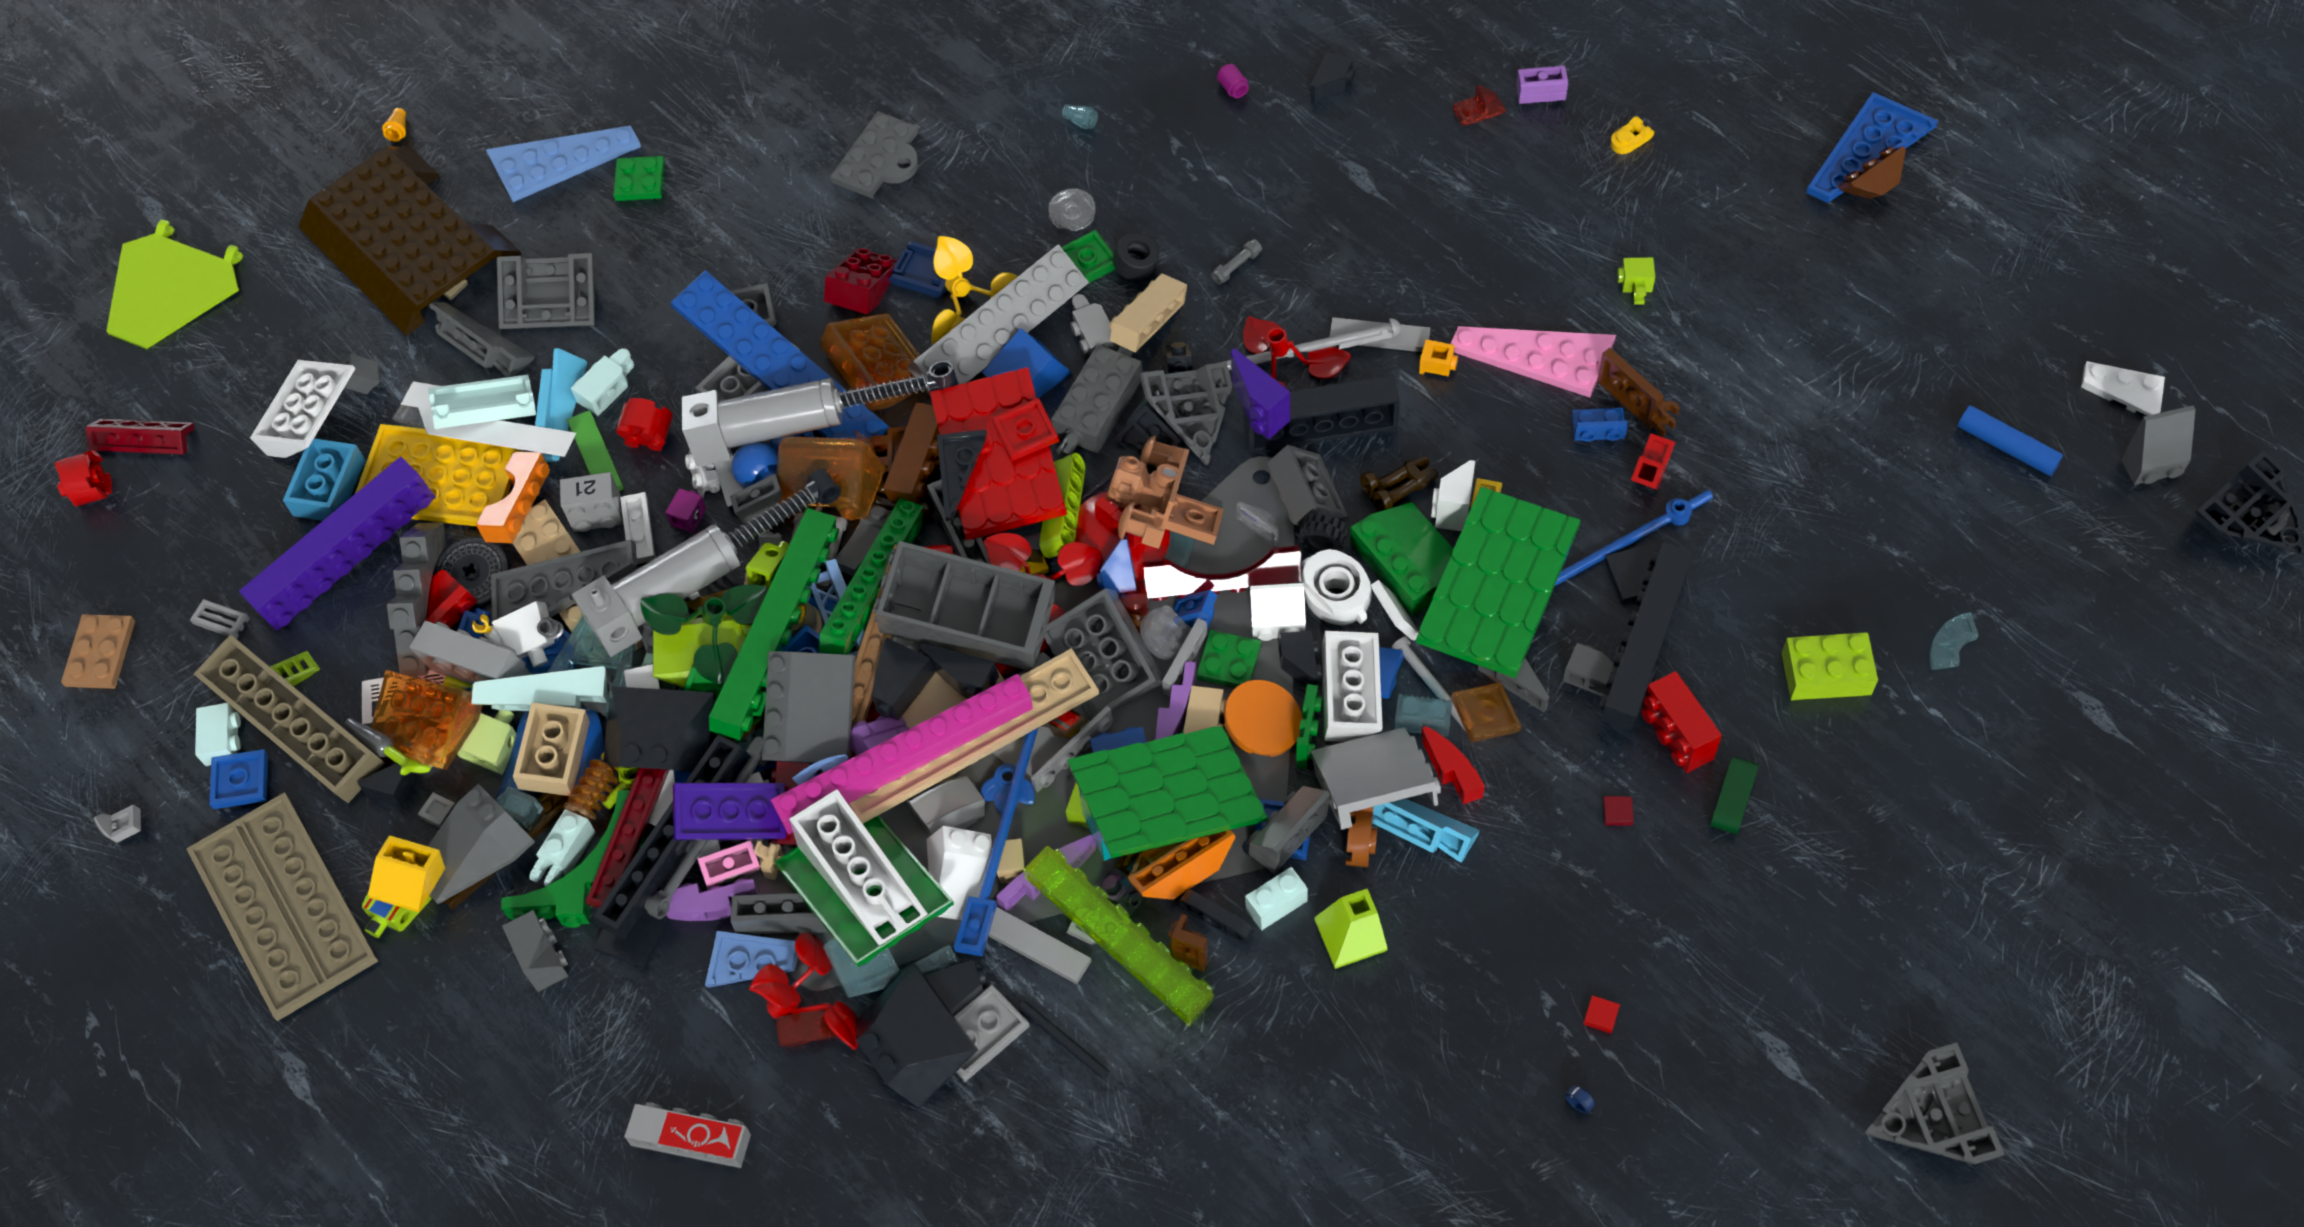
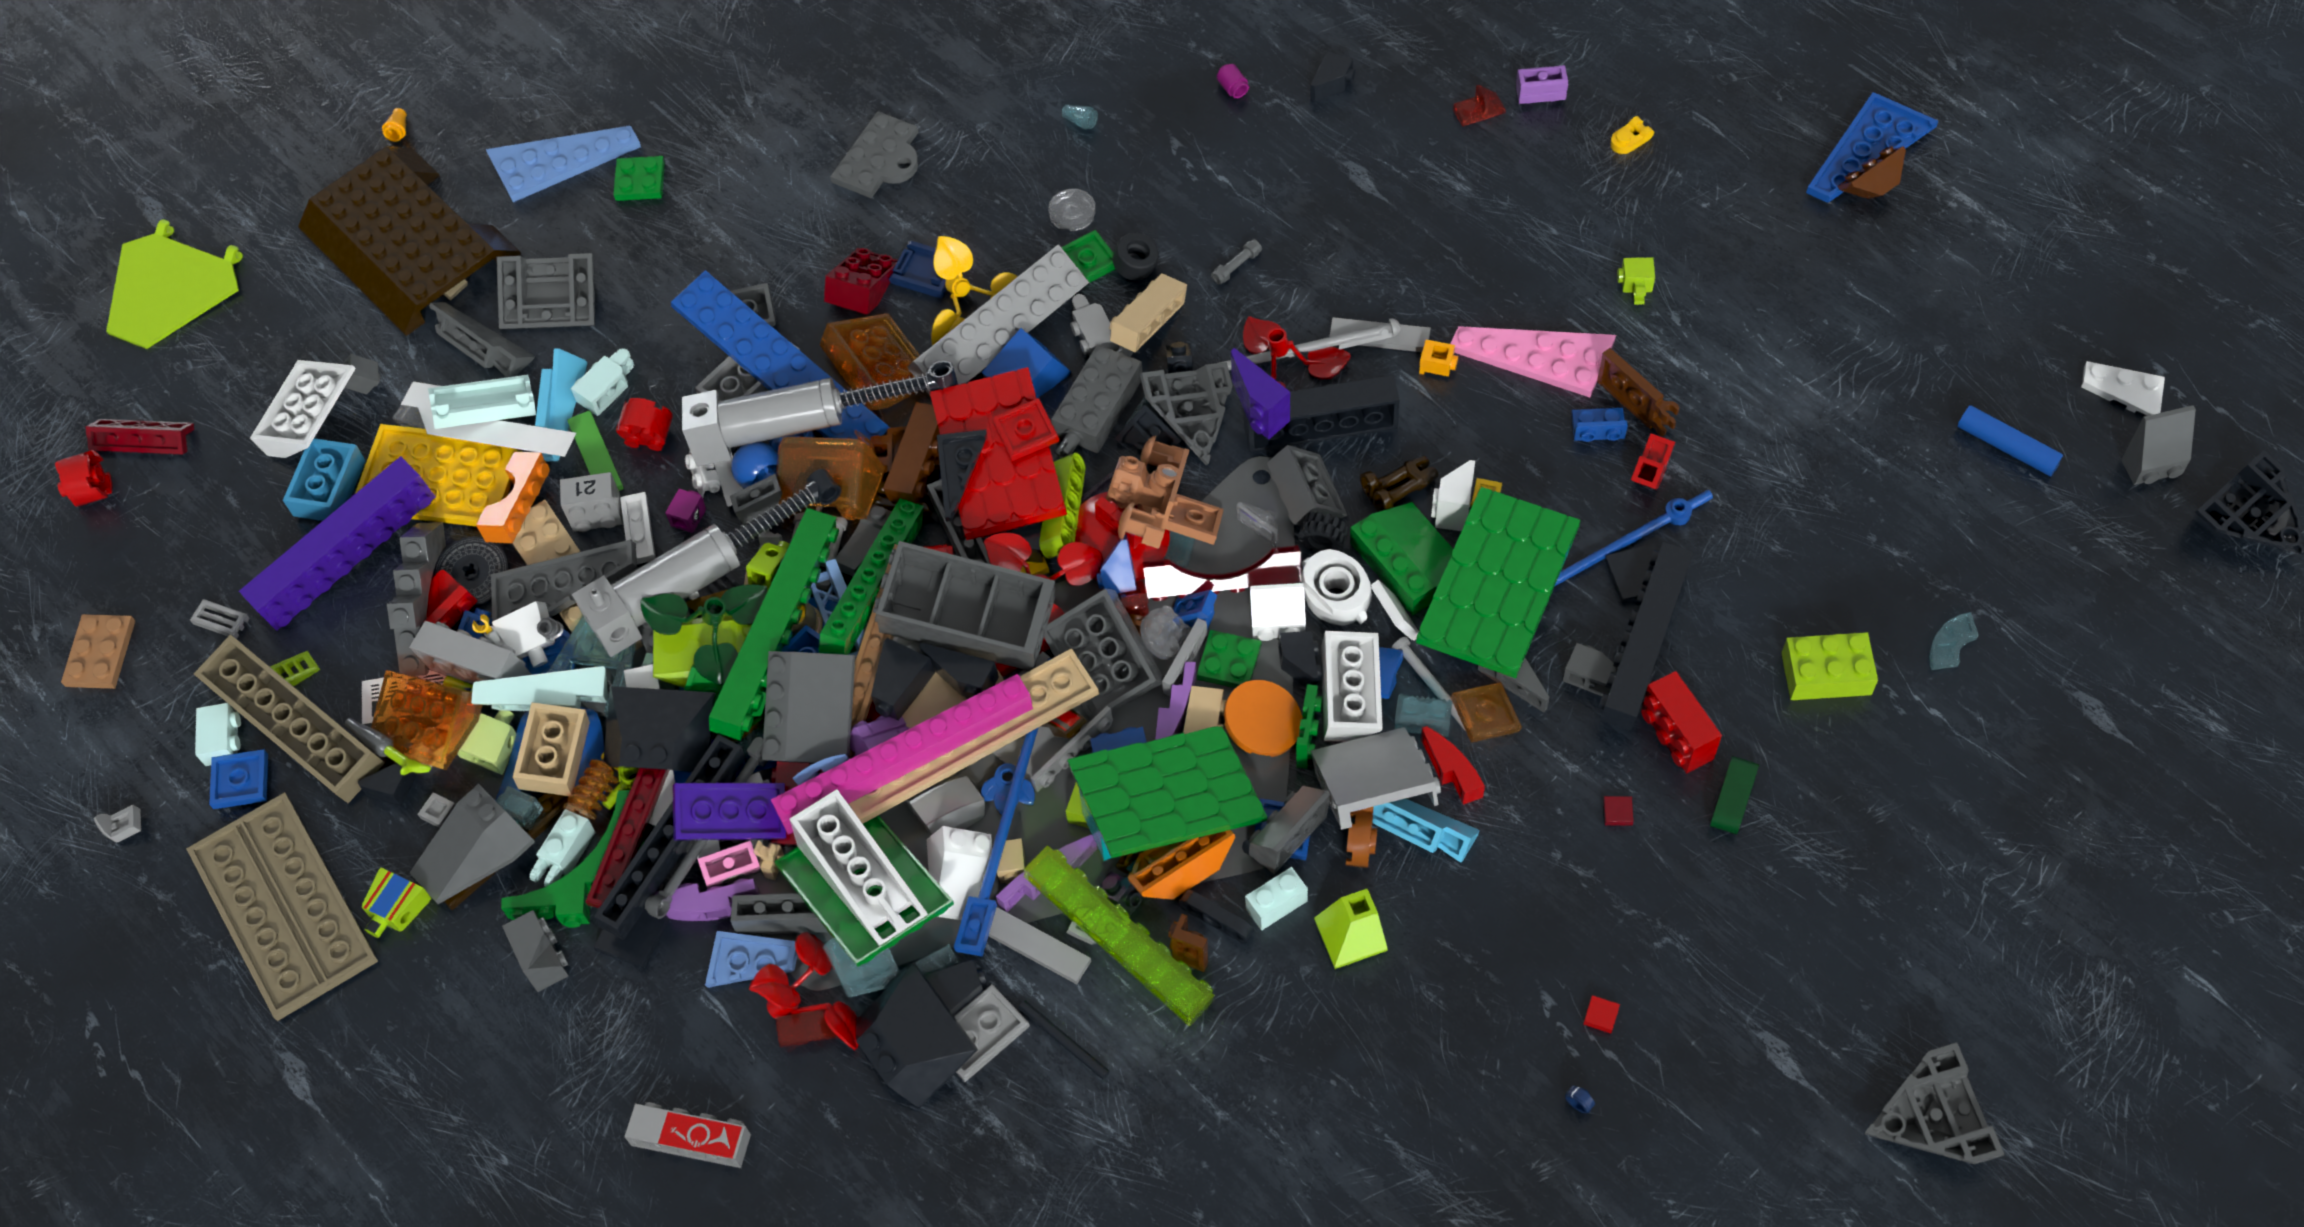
yellow slope [368,835,445,913] -> none

